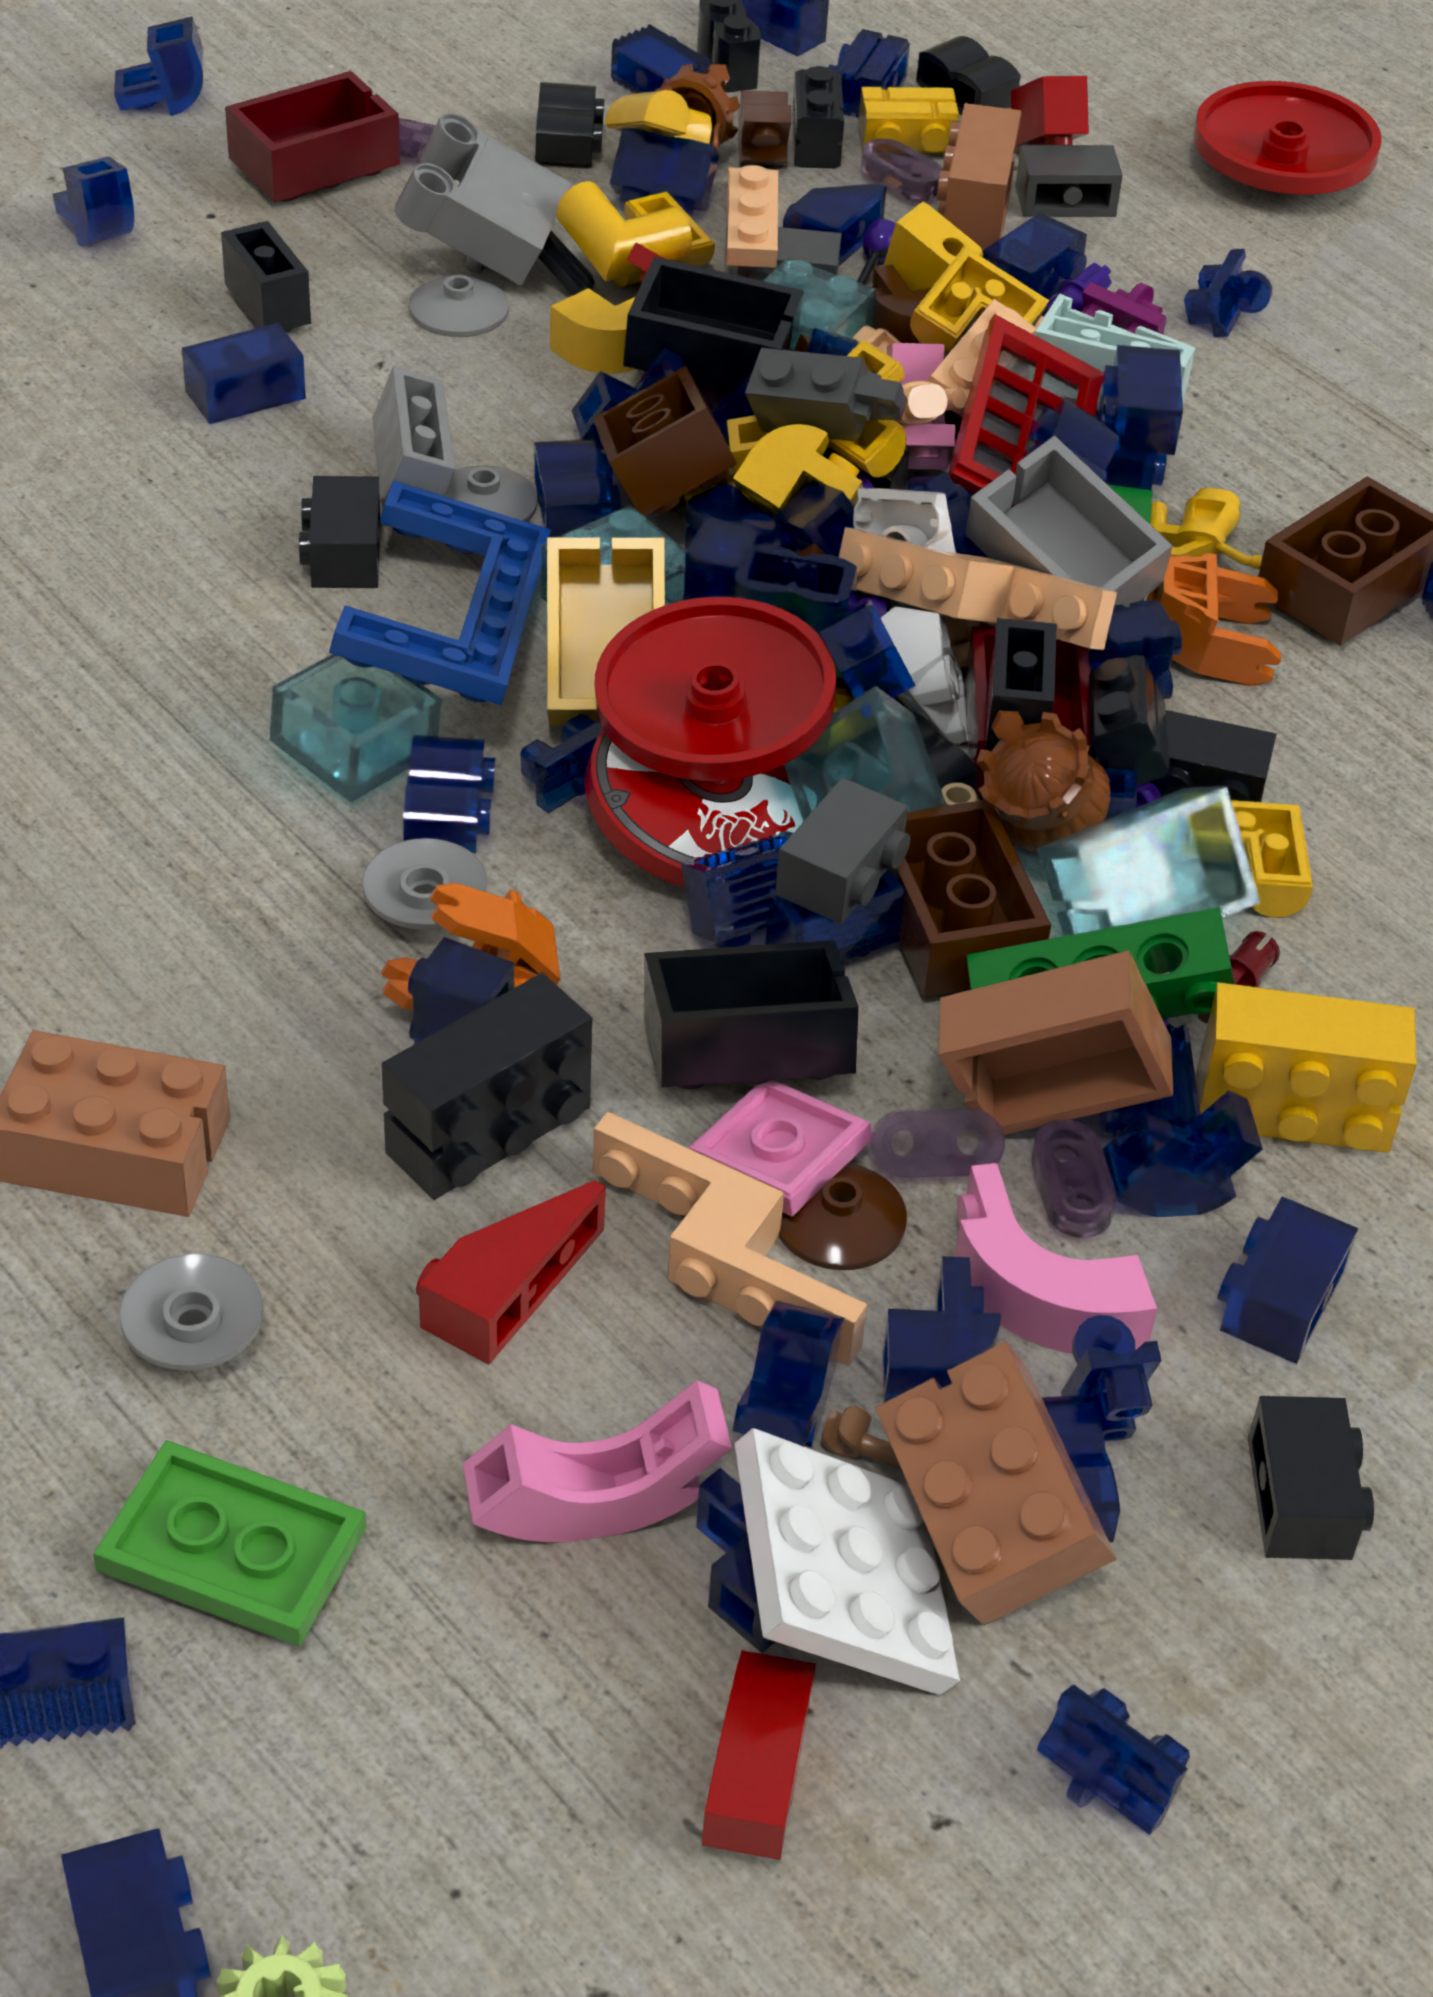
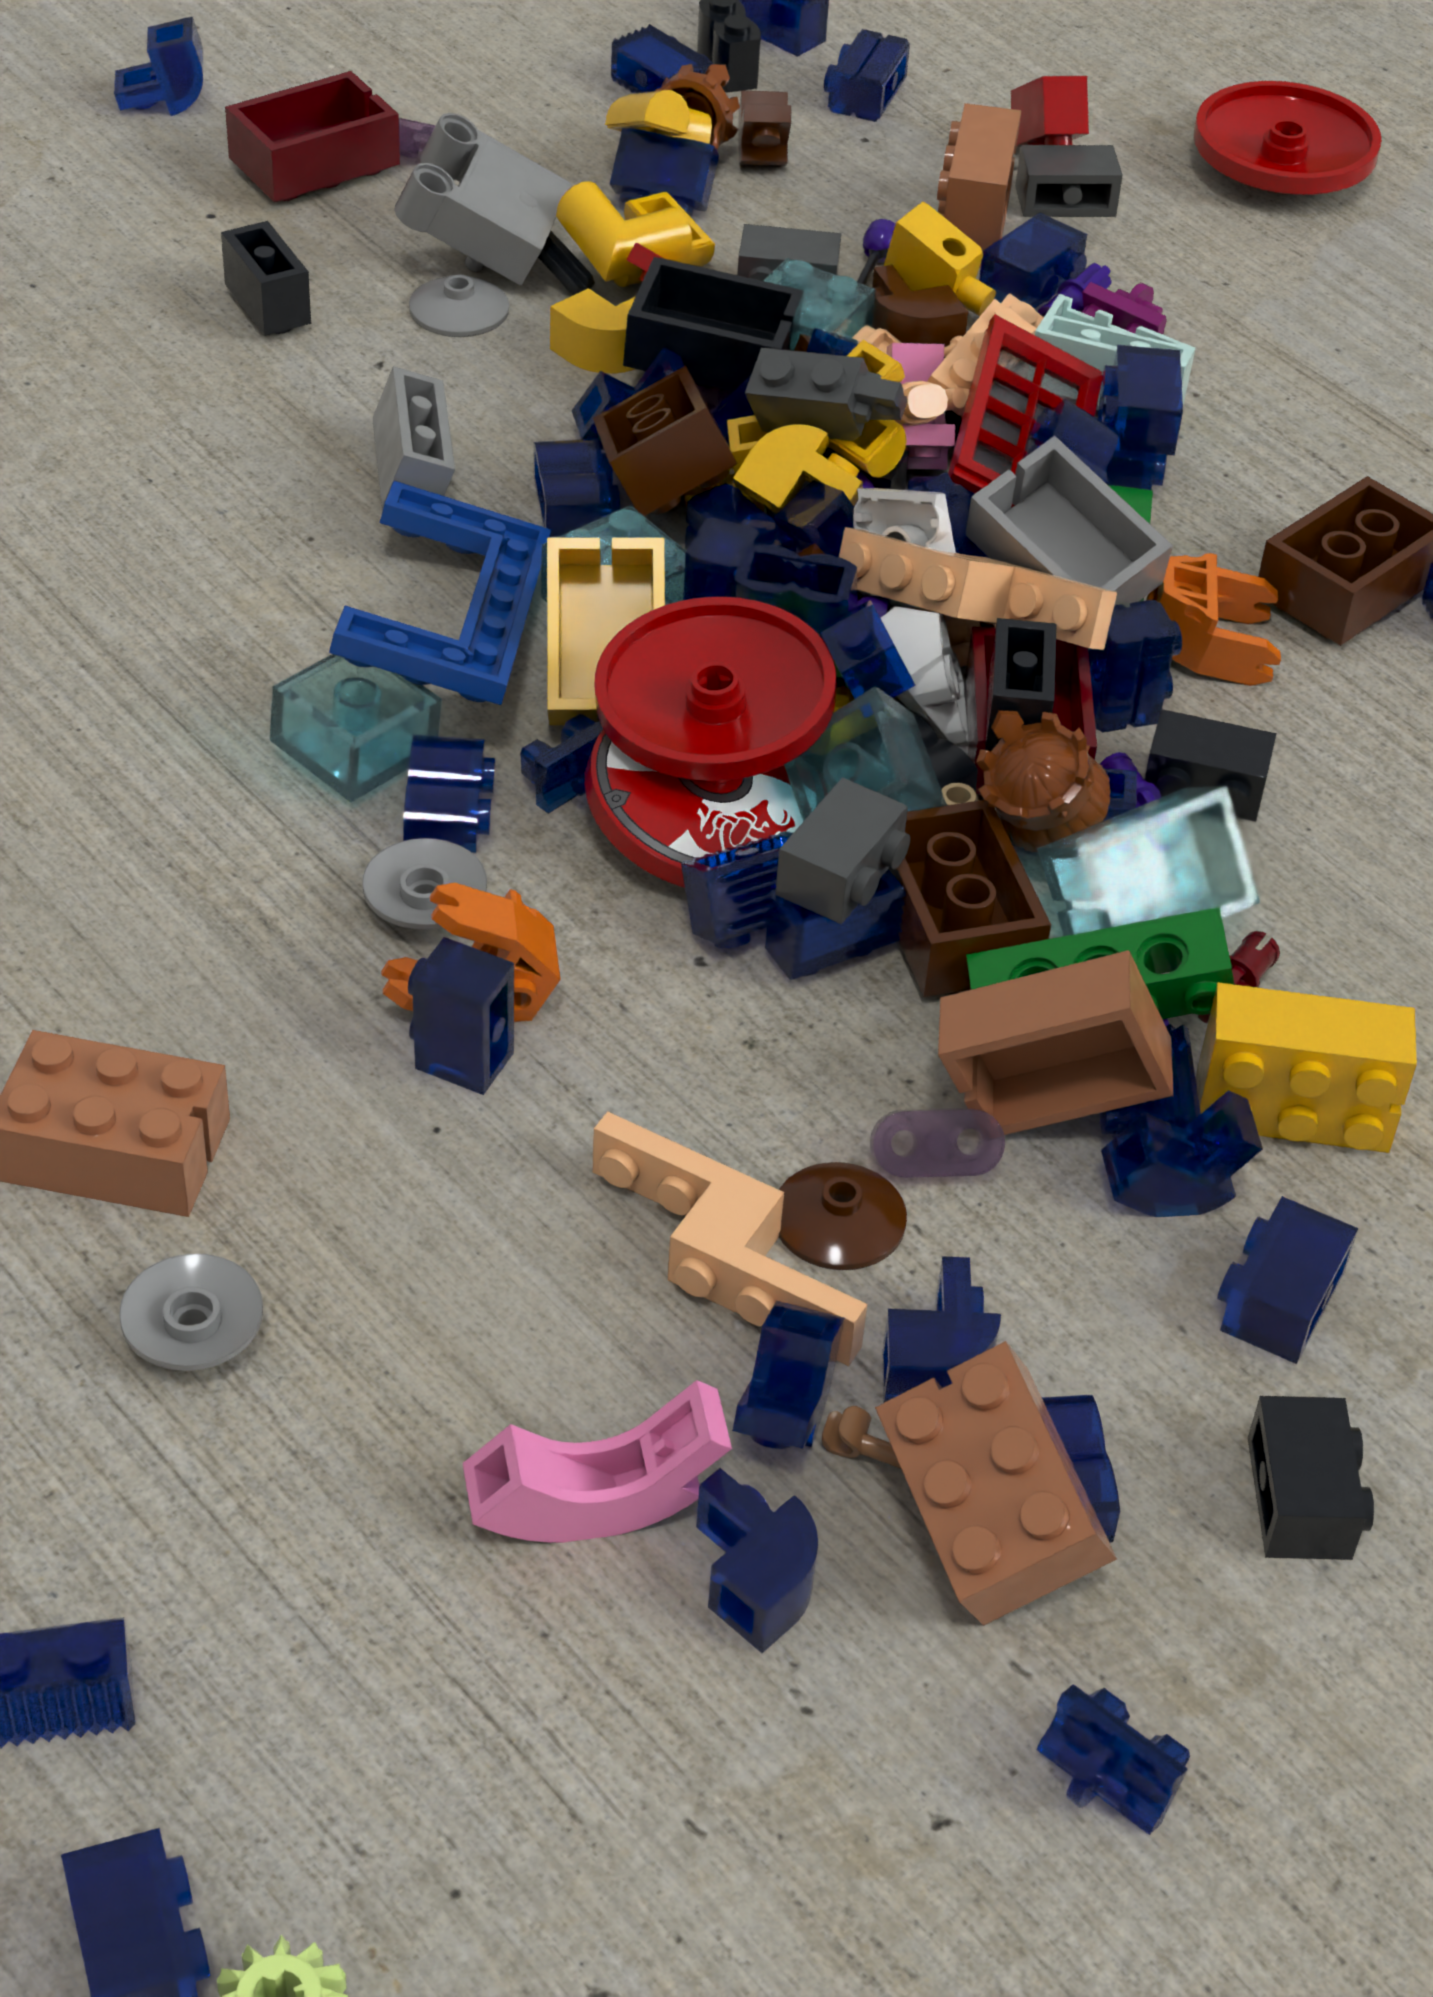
clear blue brick [53,156,135,246] -> none
bright green plate [93,1440,367,1647] -> none
clear blue brick [181,323,306,424] -> none
black brick [299,476,381,588] -> none
black piece [381,973,593,1200] -> none
red slope [416,1180,606,1365] -> none
light grey dish [444,465,538,522] -> none
black brick [535,82,605,165] -> none
black piece [644,940,859,1089] -> none
bright pink tile [688,1080,872,1217] -> none
red slope [701,1650,816,1860] -> none
light nougat bracket [725,165,778,268] -> none
white plate [734,1428,960,1696] -> none
clear blue slope [783,183,887,266] -> none
black brick [792,66,844,169] -> none
yellow brick [858,87,959,154] -> none
plate [861,139,943,203] -> none
yellow brick [910,246,1049,352] -> none
black brick [916,36,1021,115] -> none
bright pink arch [953,1163,1157,1356] -> none
clear purple plate [1031,1120,1117,1238] -> none
clear blue hips [1061,1315,1162,1443] -> none
black brick [1088,654,1170,791] -> none
yellow piece [1150,488,1262,569] -> none
yellow brick [1176,797,1313,918] -> none
clear blue hips [1184,249,1273,337] -> none

